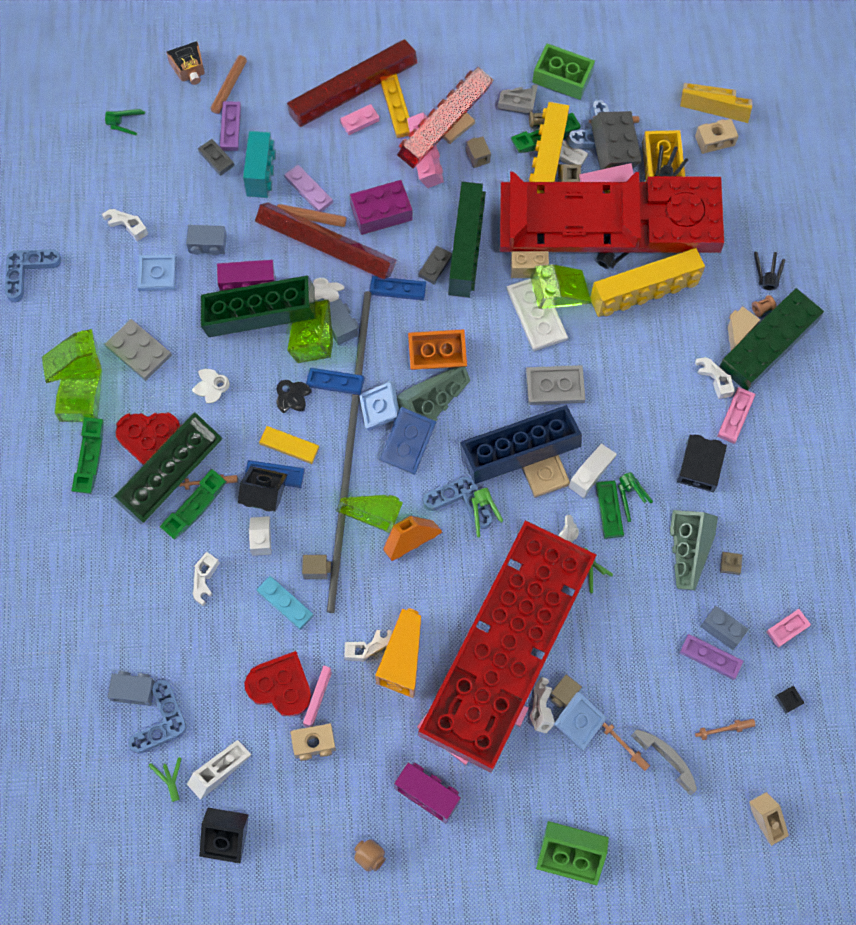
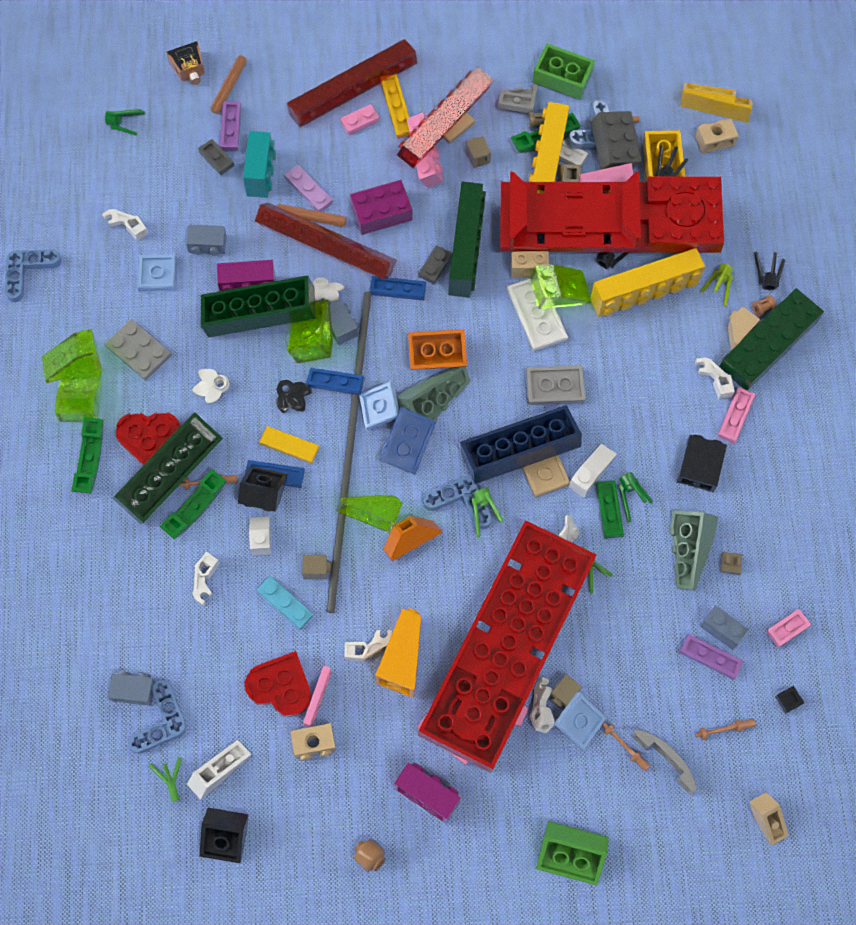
none -> lime plant [701,264,733,306]

